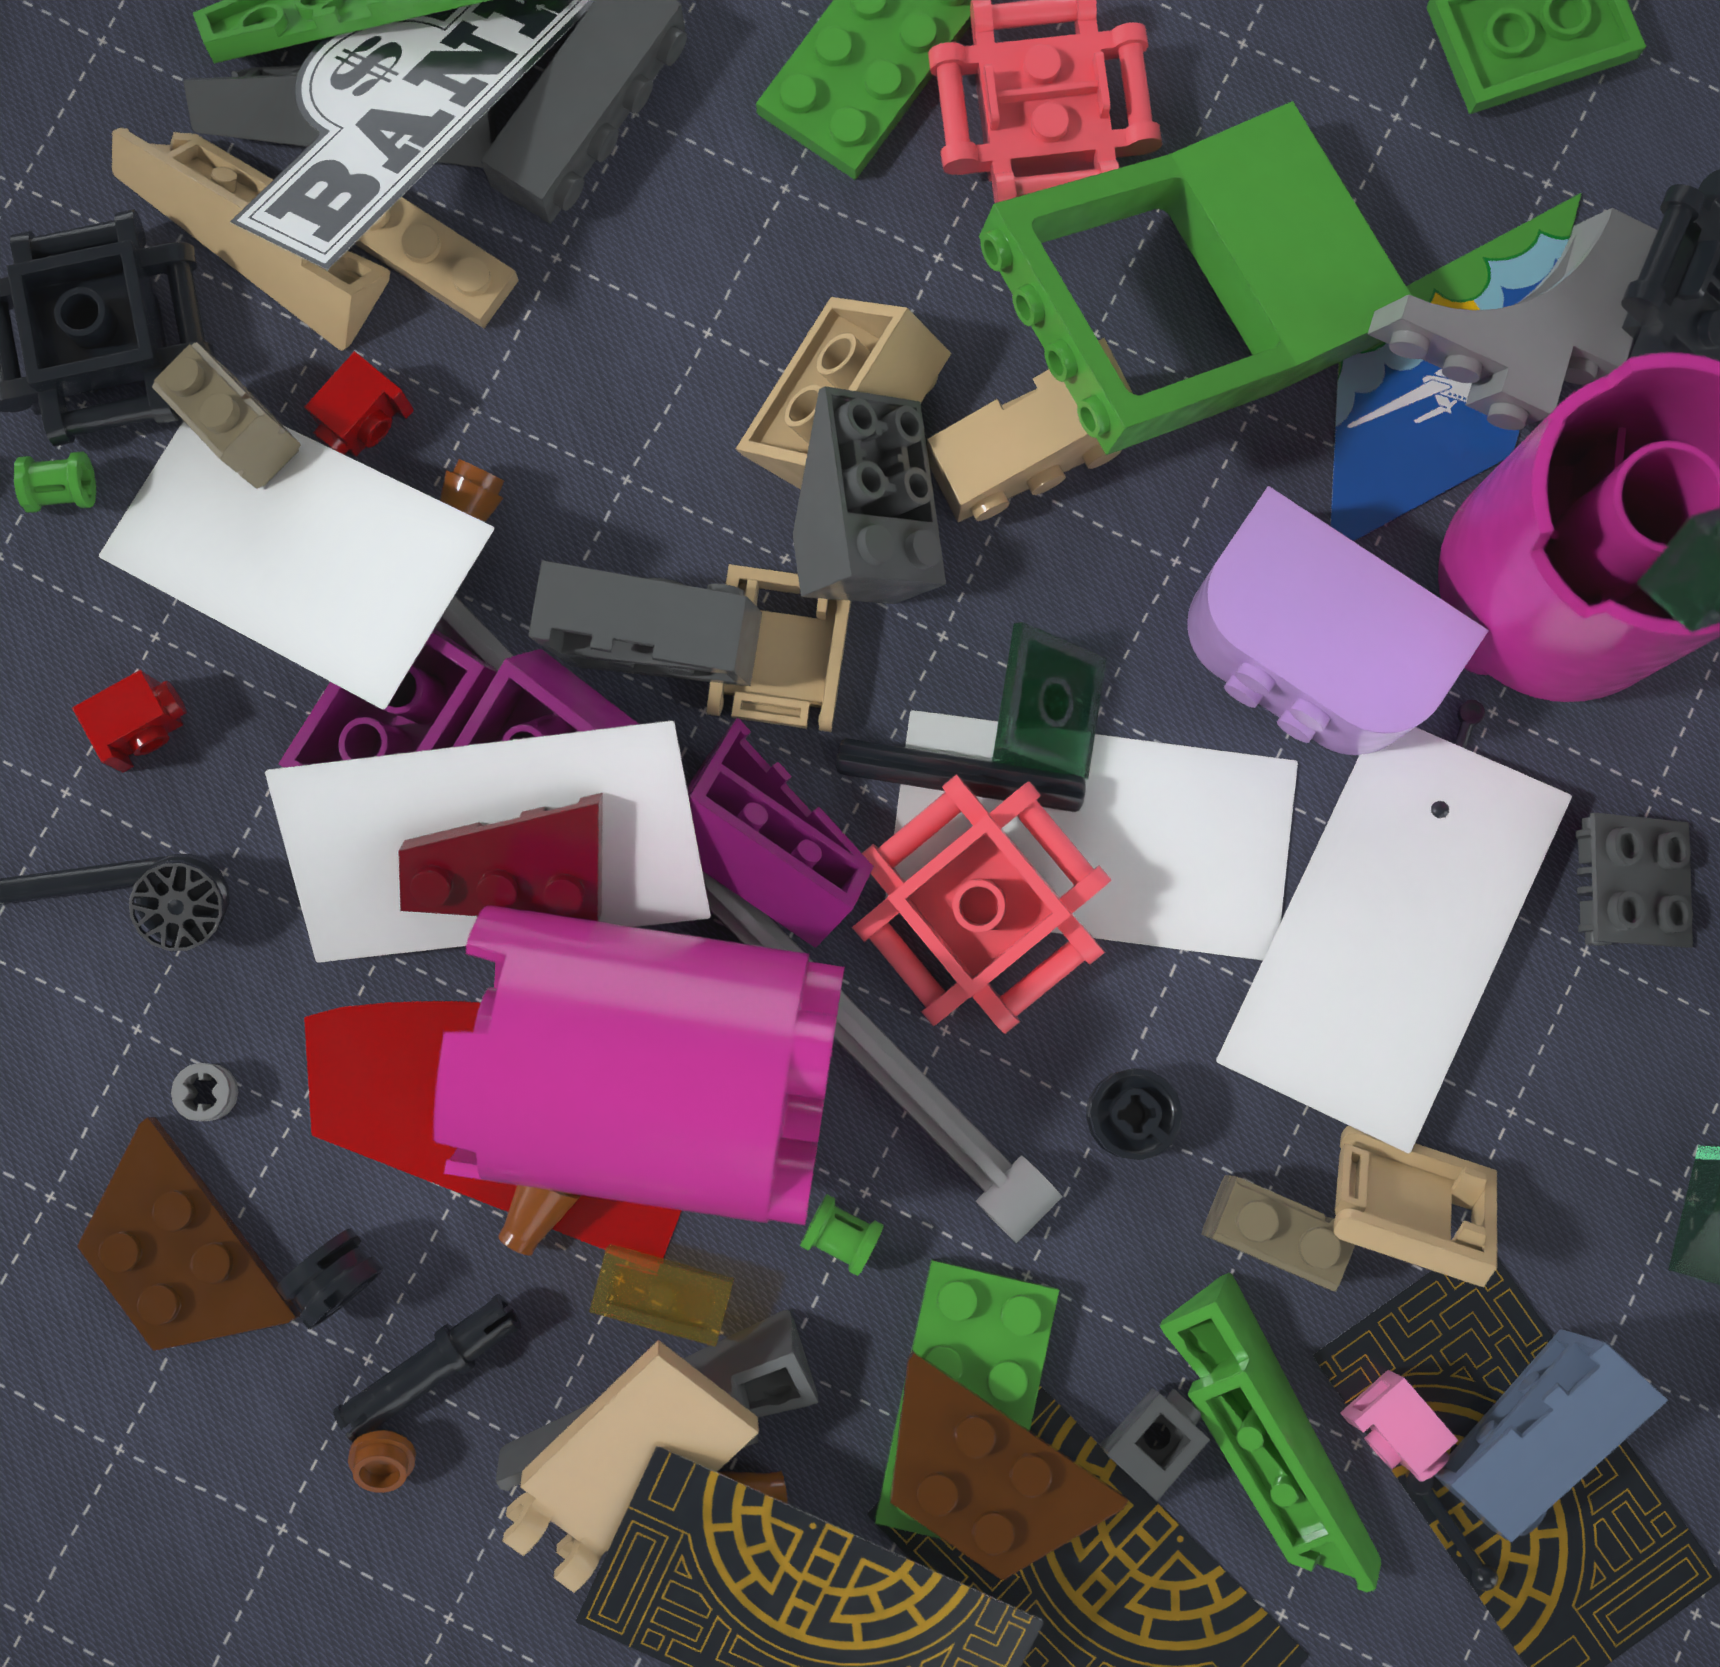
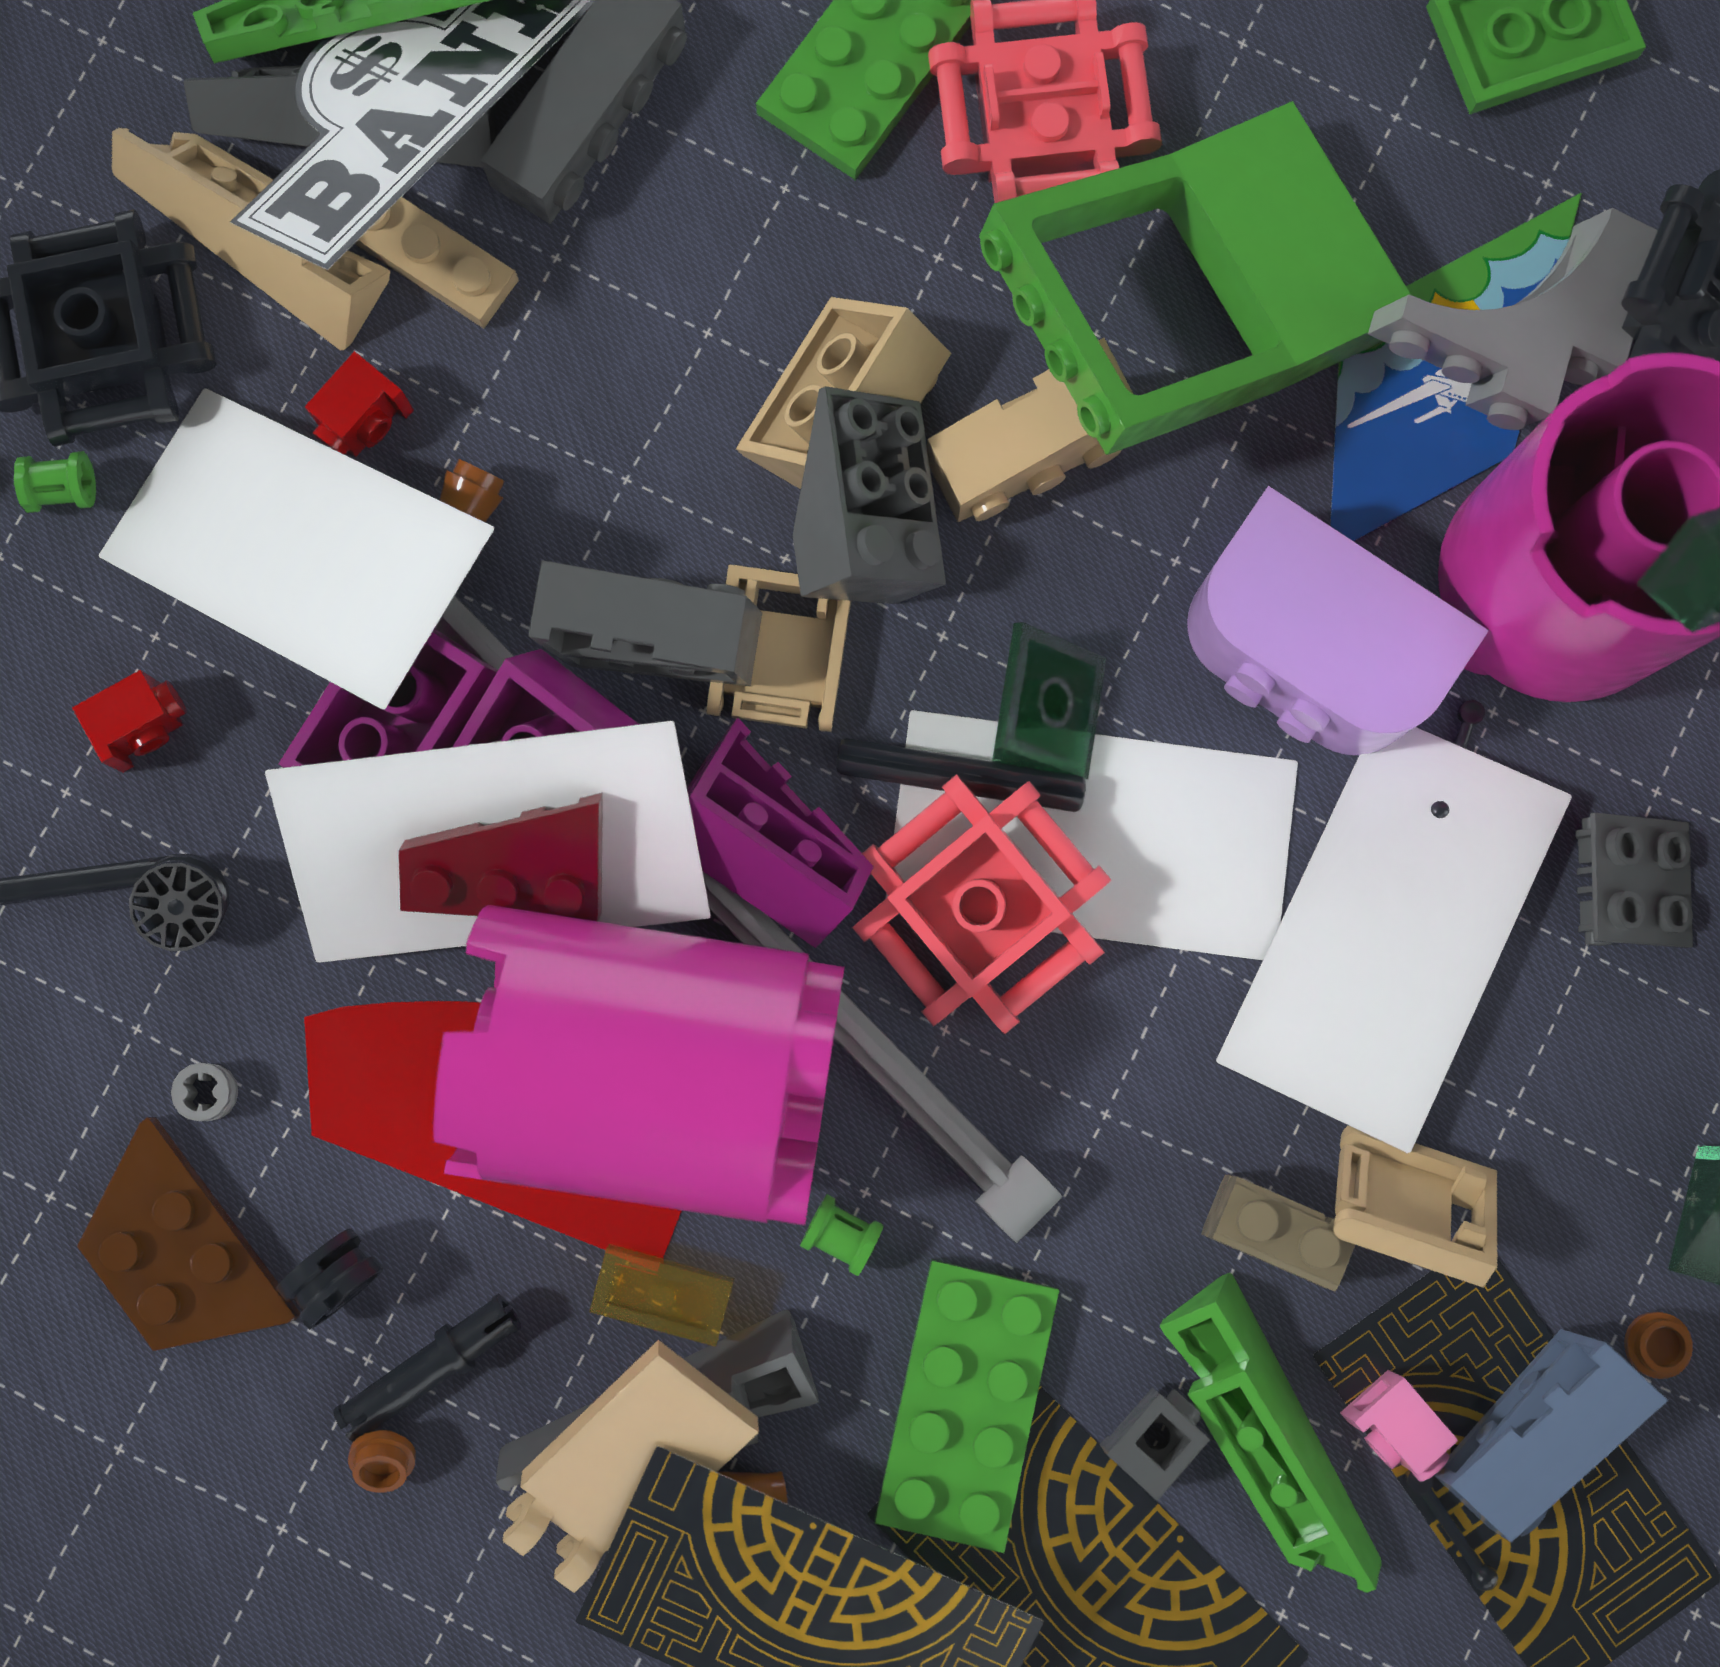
dark tan brick [152,342,301,489] -> none
dark orange cone [498,1185,581,1256] -> none
reddish brown wing [890,1351,1129,1580] -> none
black wheel [1086,1068,1182,1160] -> none
none -> dark orange plate [1624,1311,1693,1379]

